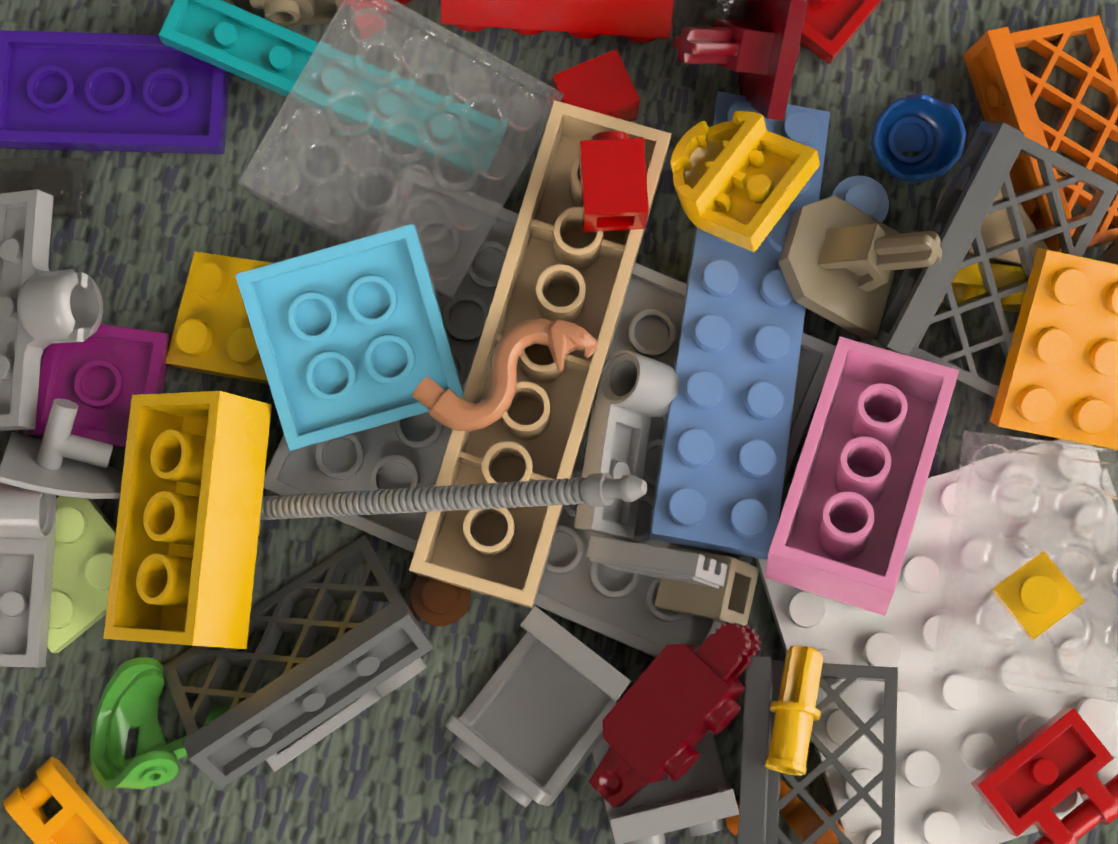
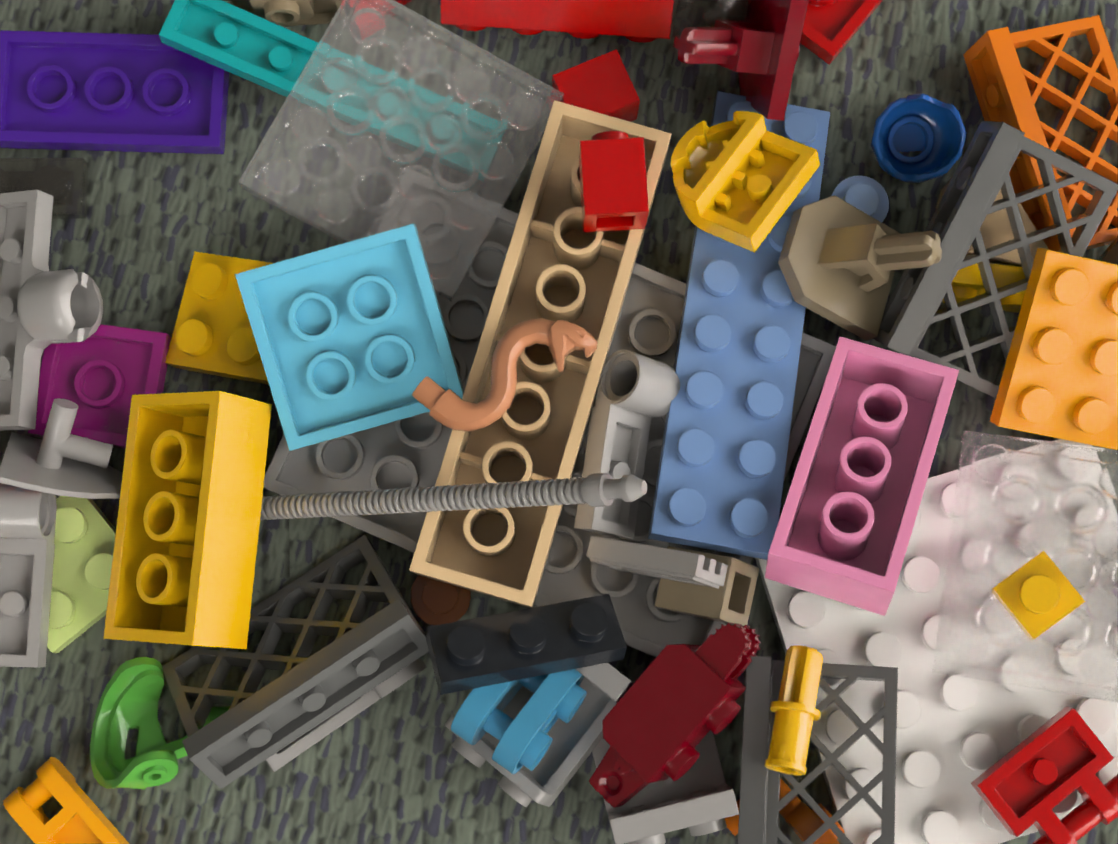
none -> black plate [426,594,627,695]
none -> dark azure brick [451,669,587,774]

